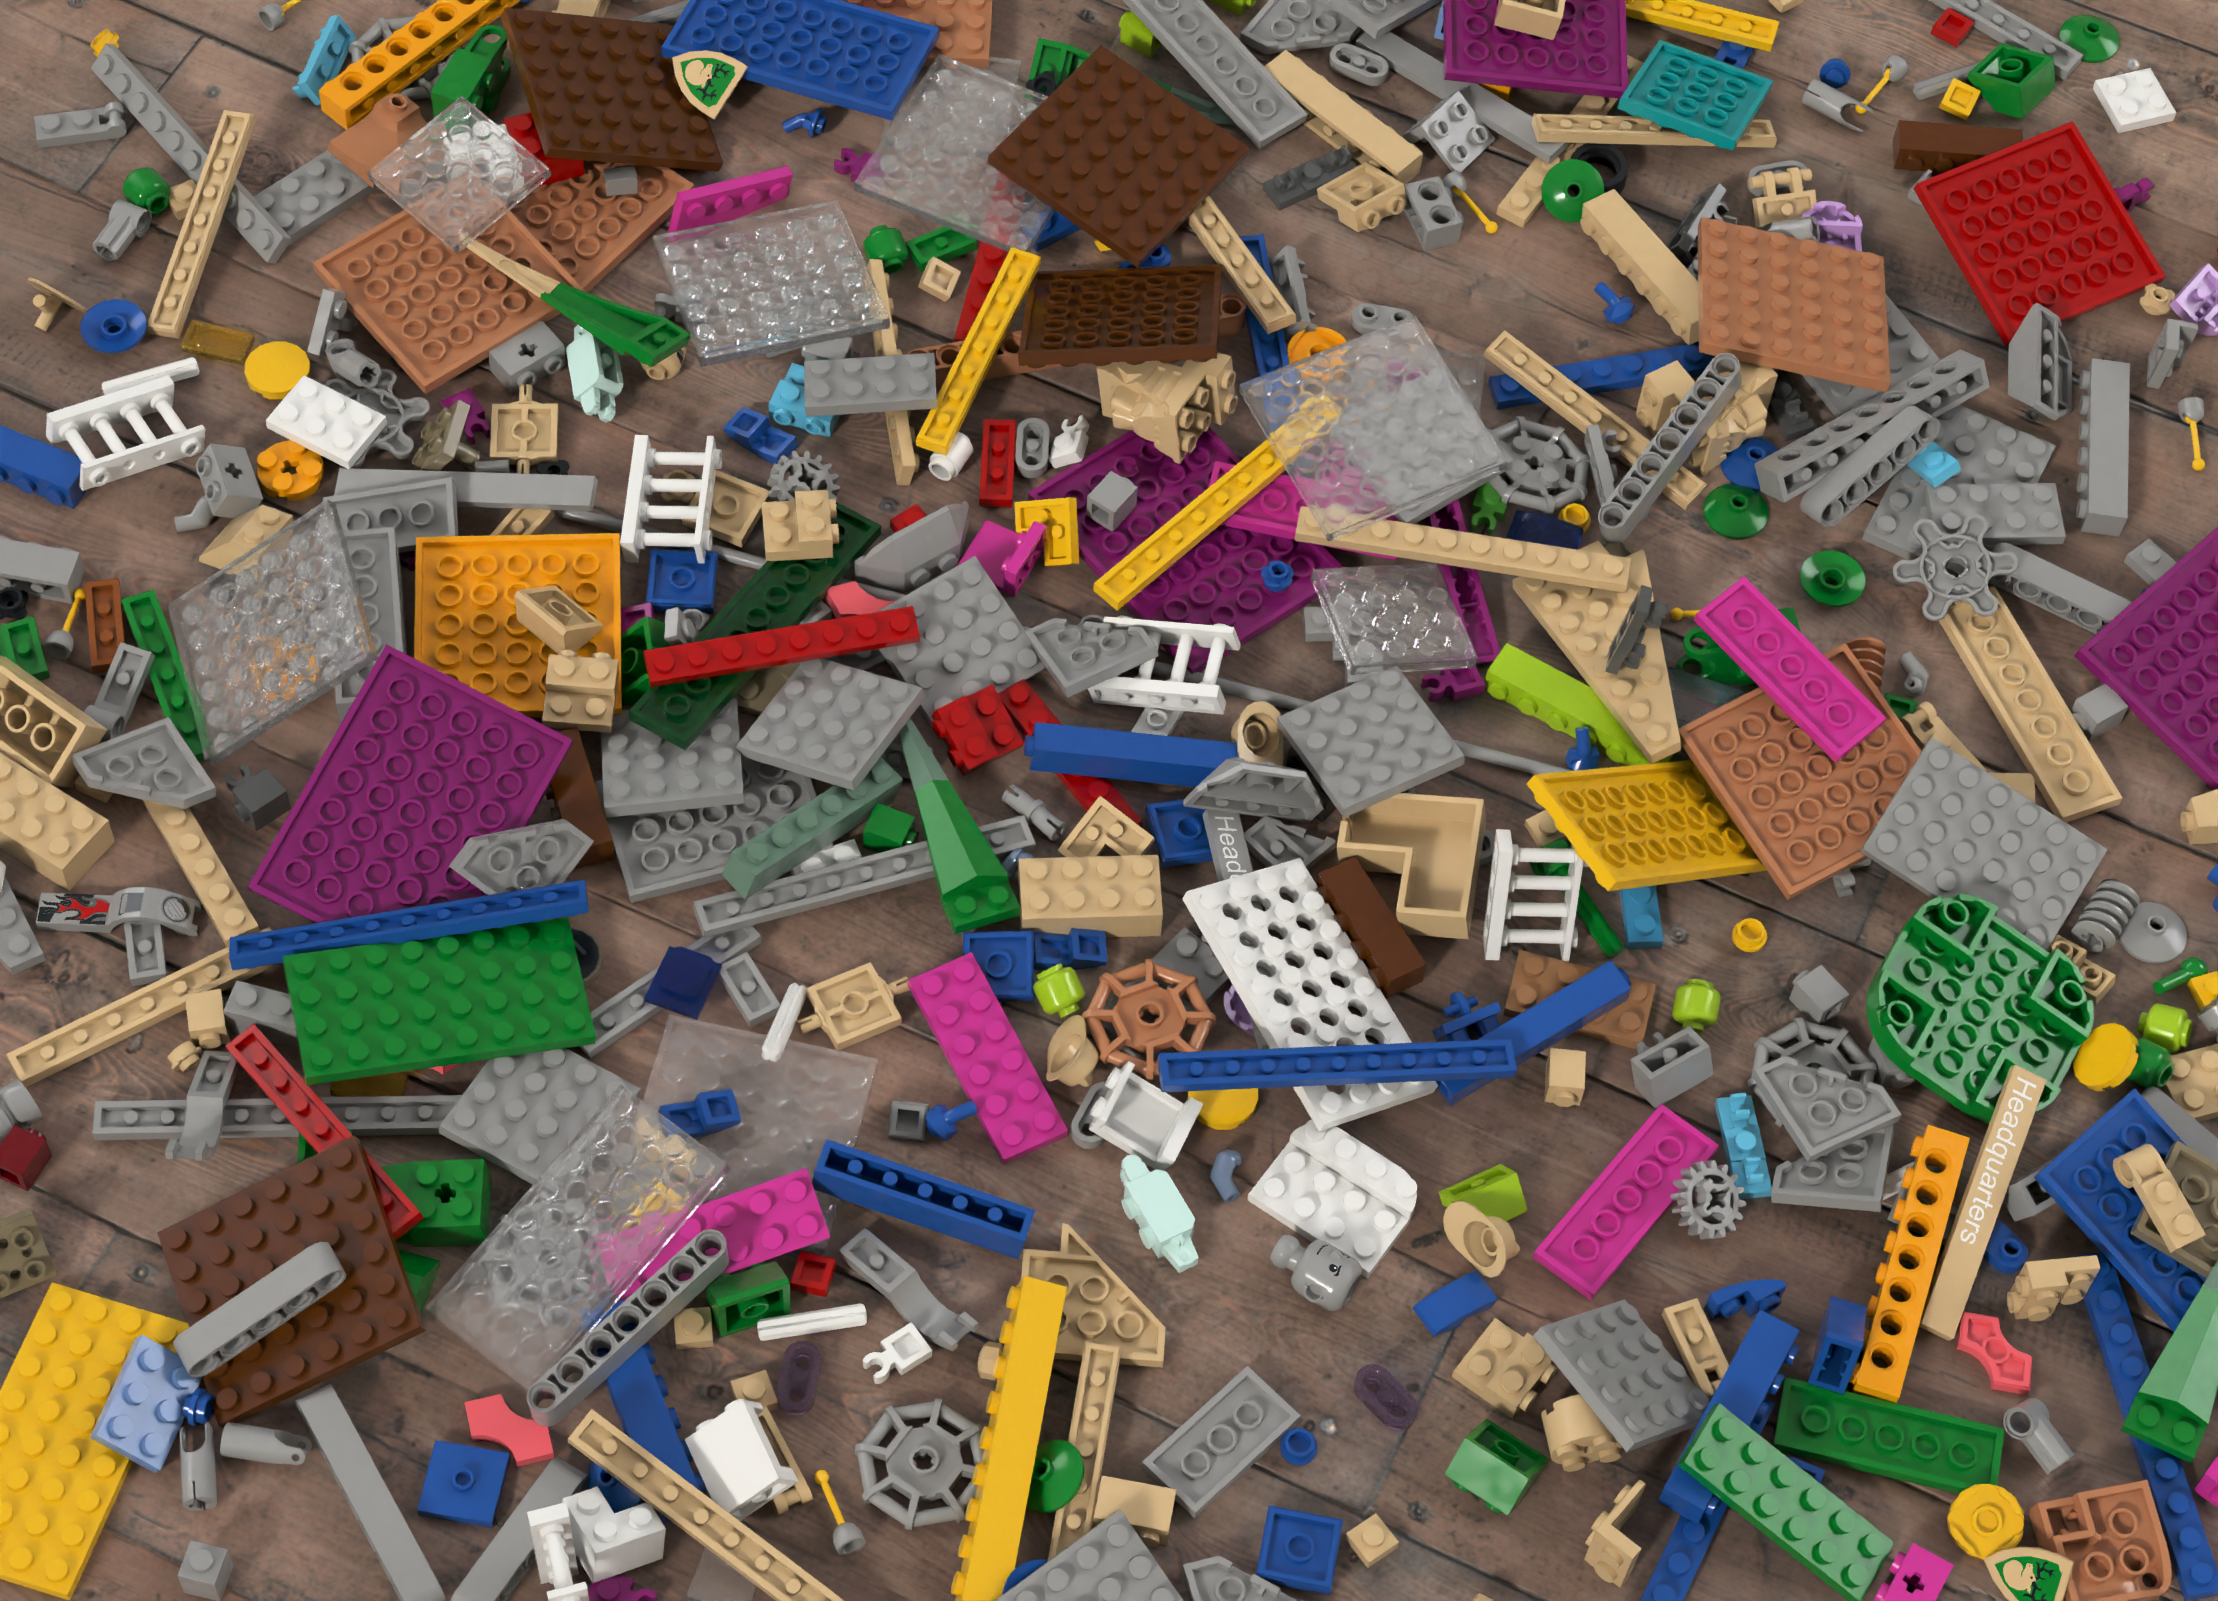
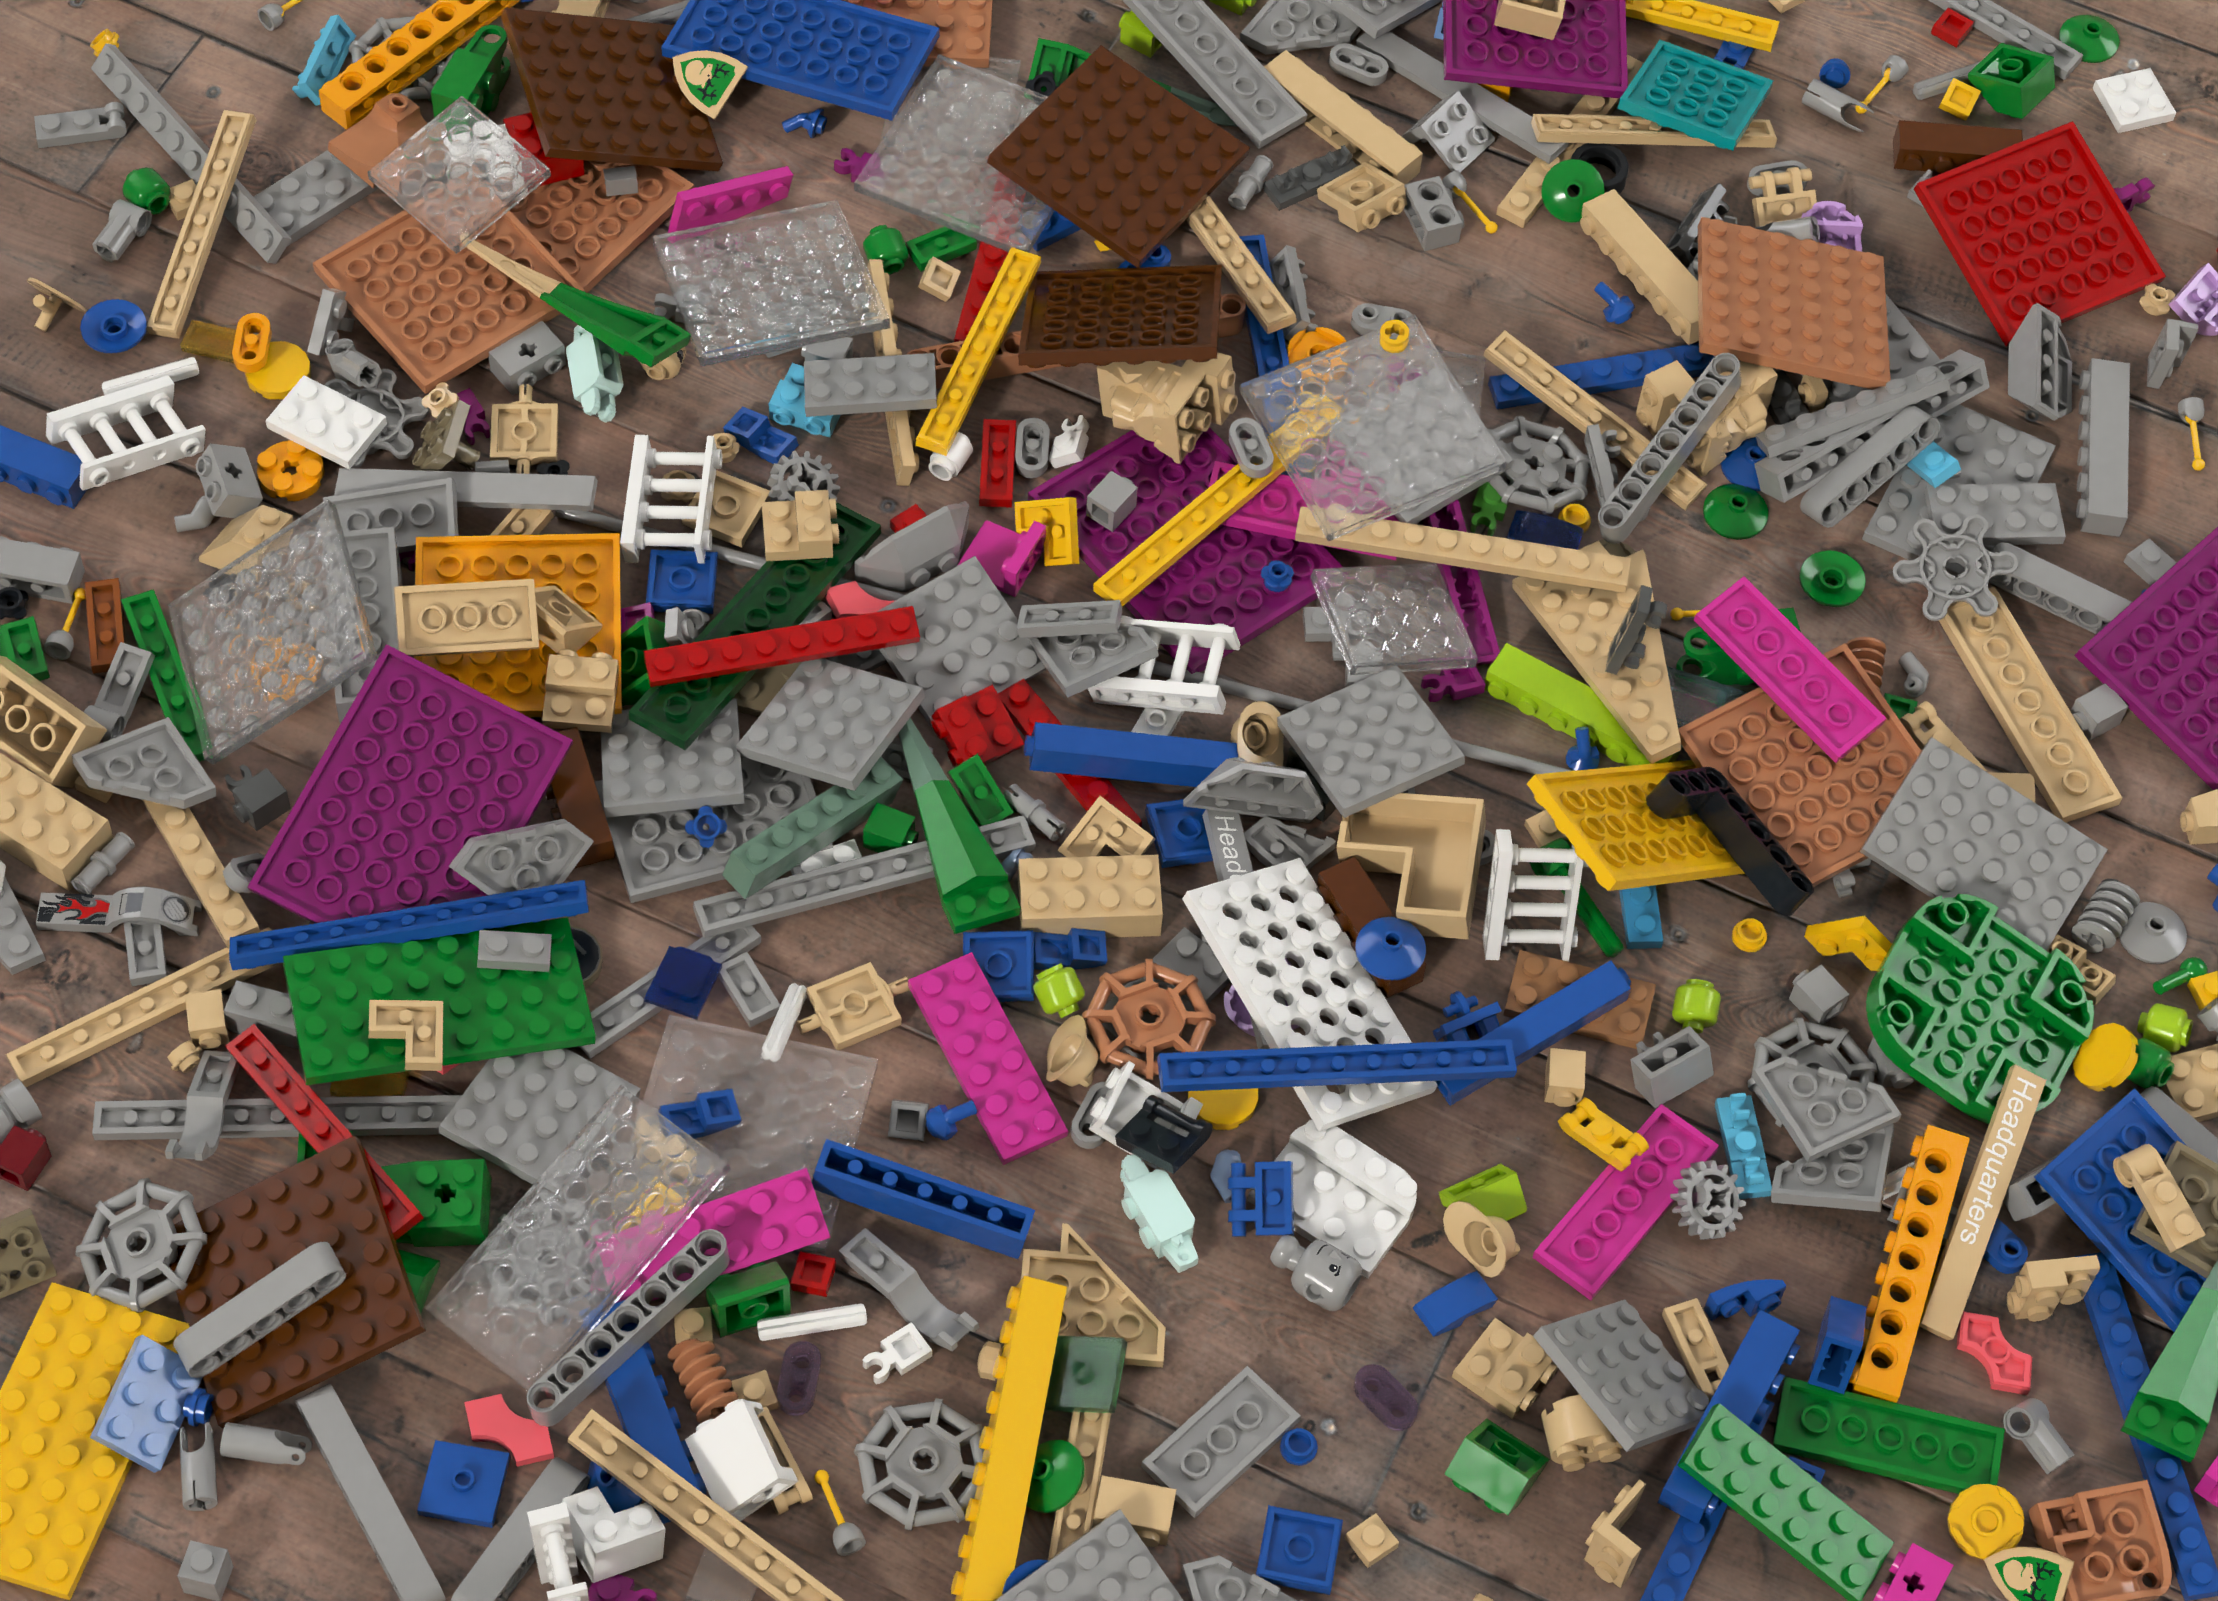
none -> light grey pin [71,832,135,894]
none -> light grey plate [75,1178,208,1313]
none -> light grey plate [223,853,265,893]
none -> light orange plate [232,313,272,373]
none -> tan plate [368,1000,443,1071]
none -> tan plate [394,579,539,657]
none -> tan plate [422,382,459,418]
none -> light grey plate [477,930,552,972]
none -> nougat piece [668,1339,738,1423]
none -> blue plate [685,806,727,848]
none -> tan plate [713,433,740,463]
none -> green plate [947,754,1014,826]
none -> light grey plate [1017,600,1122,638]
none -> clear green plate [1044,1336,1127,1413]
none -> black plate [1115,1095,1213,1174]
none -> light grey pin [1228,155,1274,210]
none -> light grey plate [1228,418,1274,478]
none -> blue plate [1228,1161,1294,1237]
none -> blue dish [1355,917,1426,981]
none -> yellow bush [1379,320,1409,353]
none -> yellow plate [1558,1097,1649,1171]
none -> black beam [1646,767,1814,916]
none -> light grey plate [1756,366,1950,459]
none -> tan plate [1798,375,1829,413]
none -> yellow plate [1804,916,1892,971]

